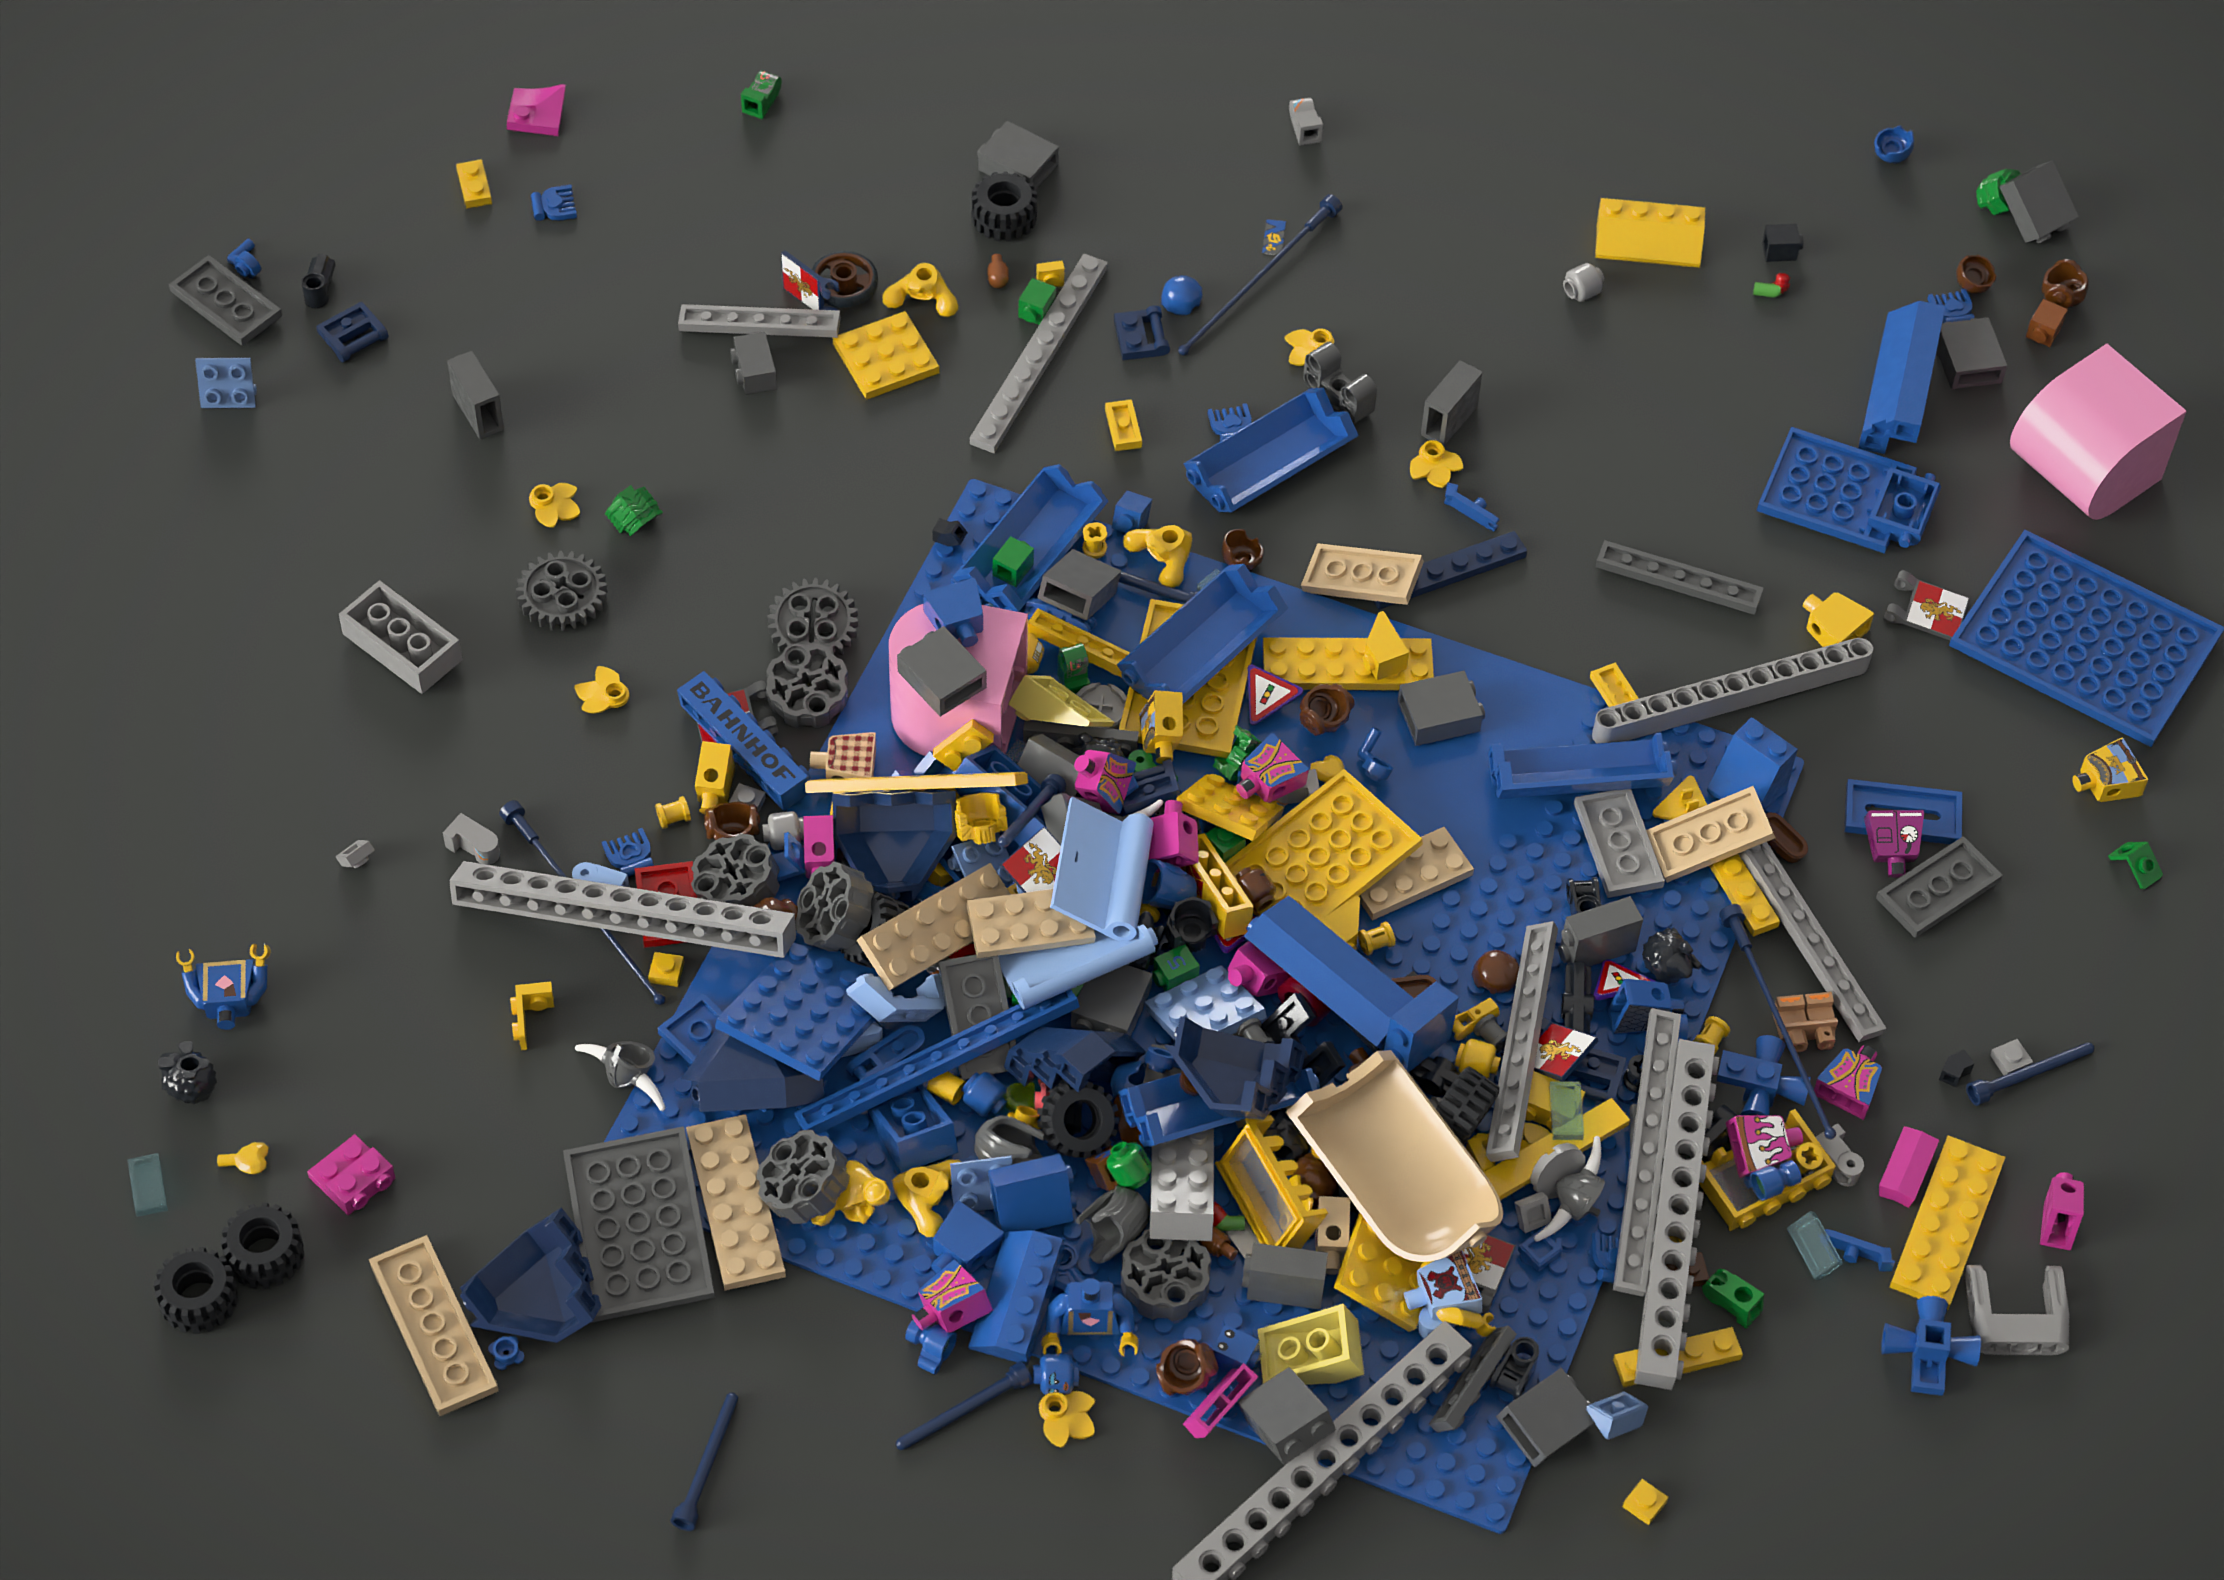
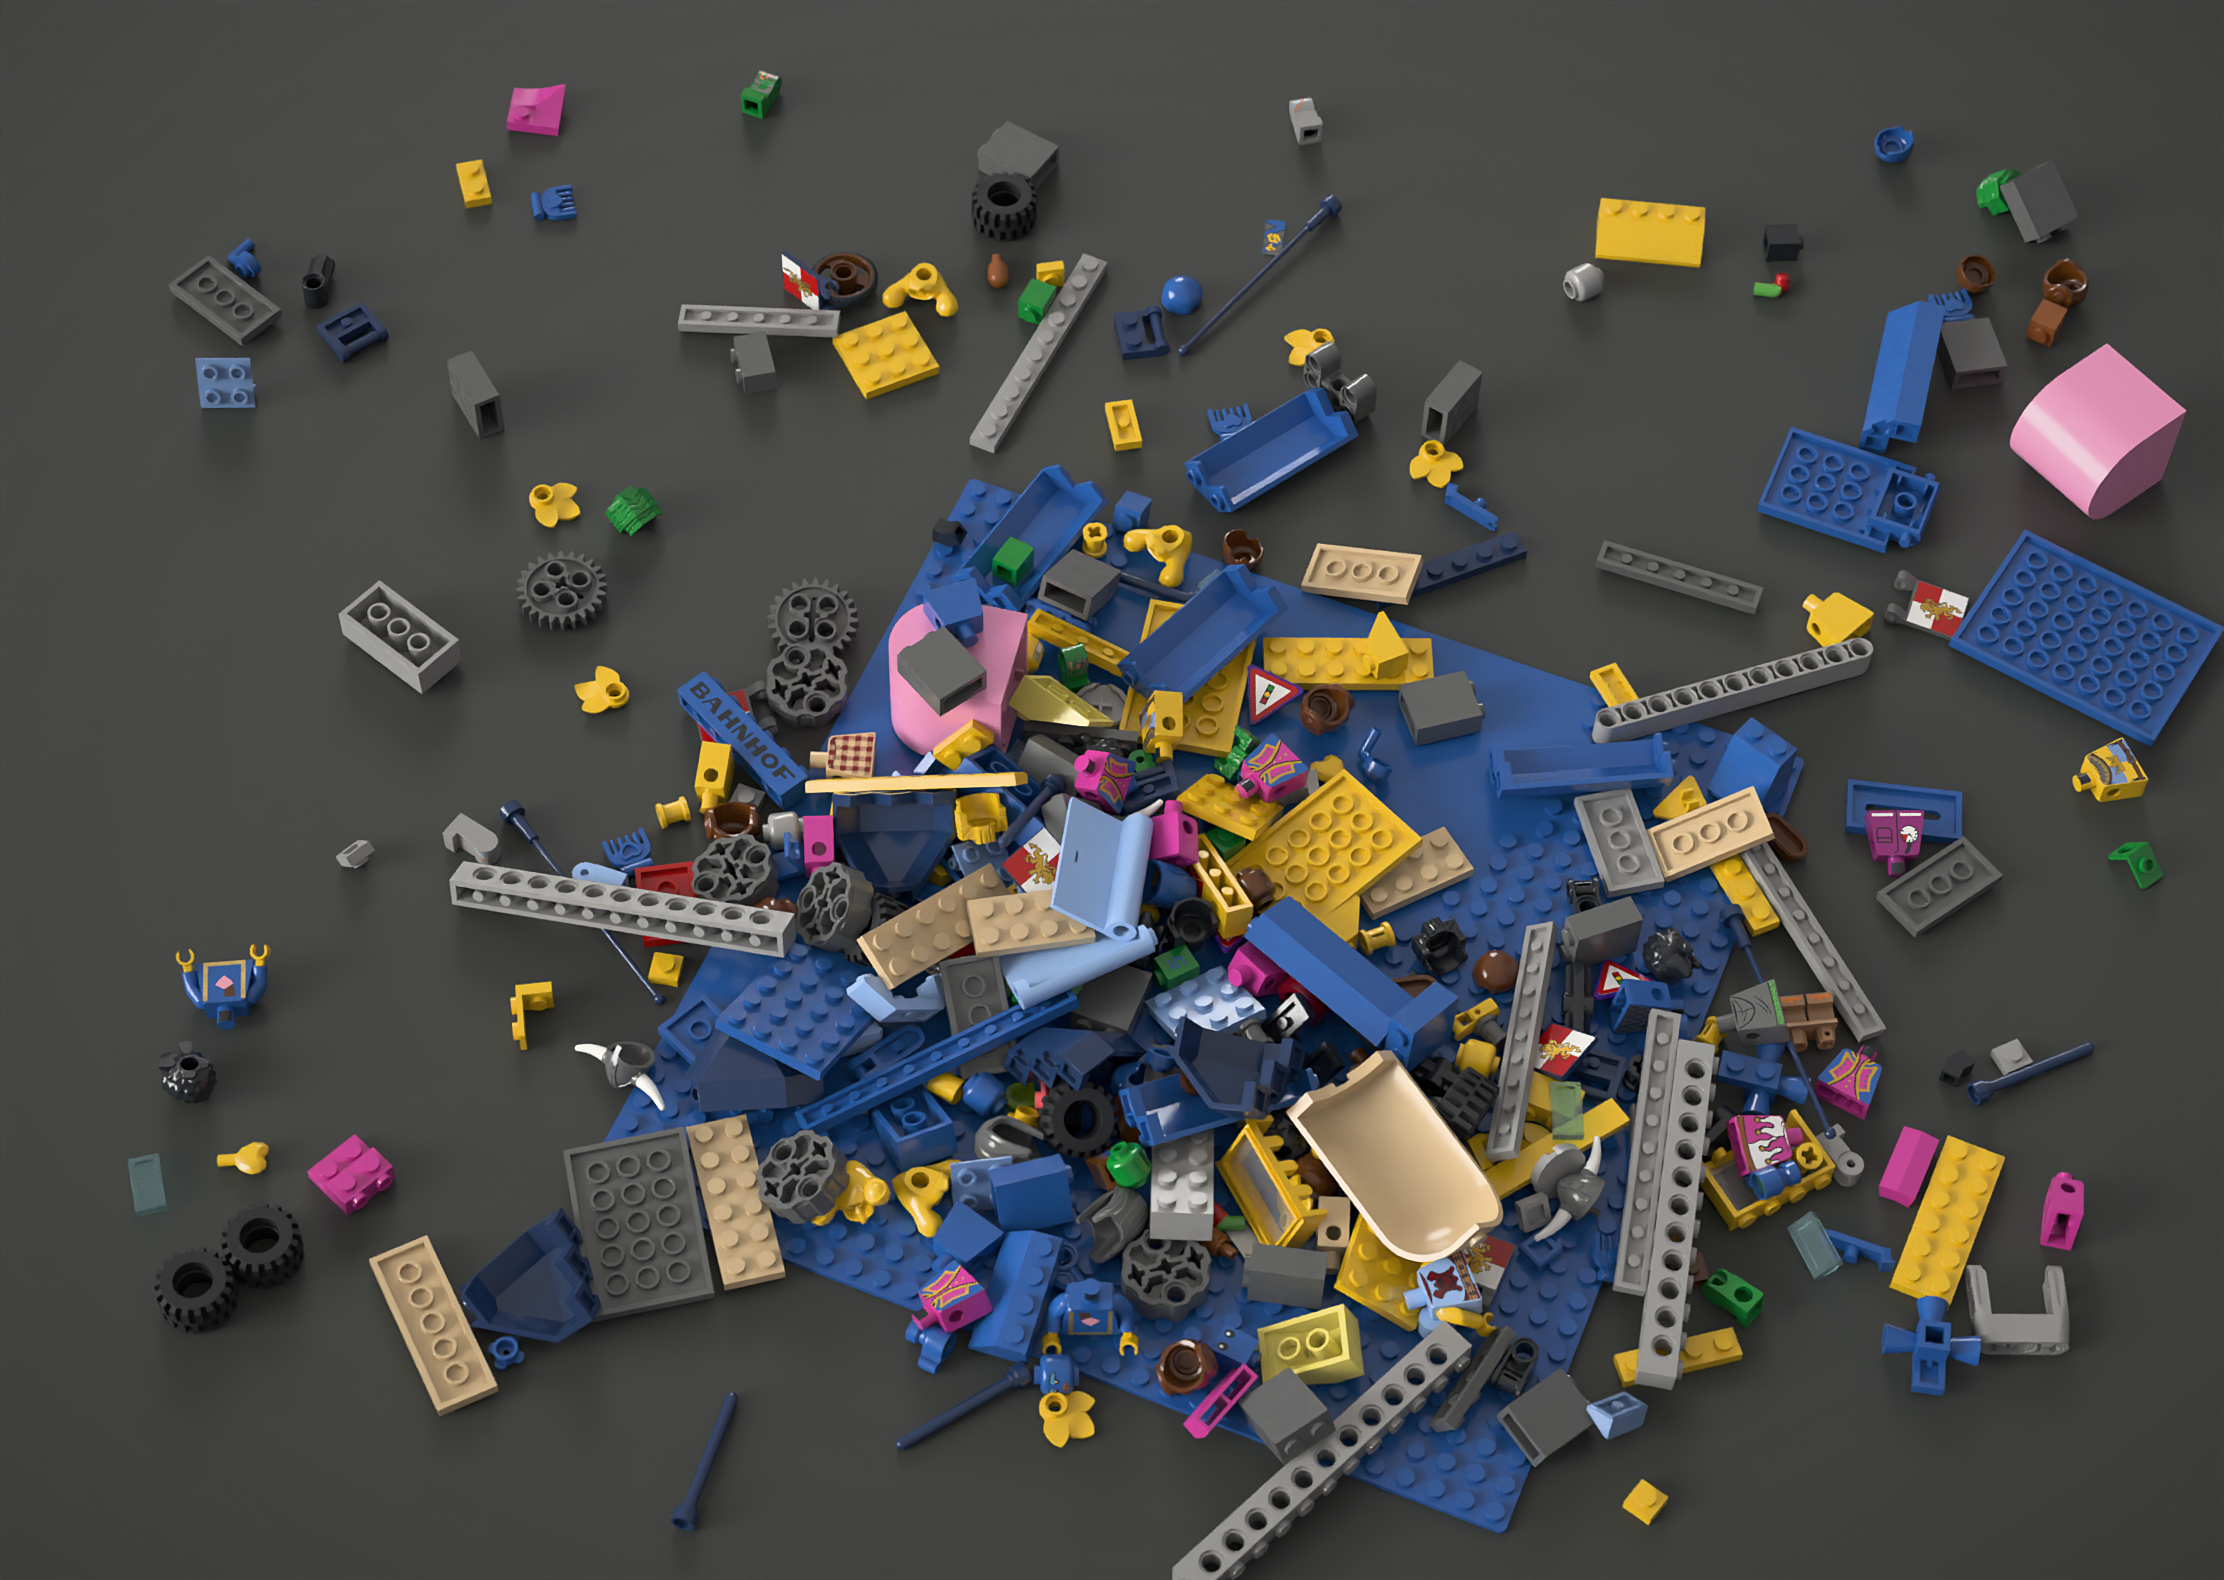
none -> black hair [1411,917,1468,976]
none -> dark grey torso [1716,979,1791,1046]

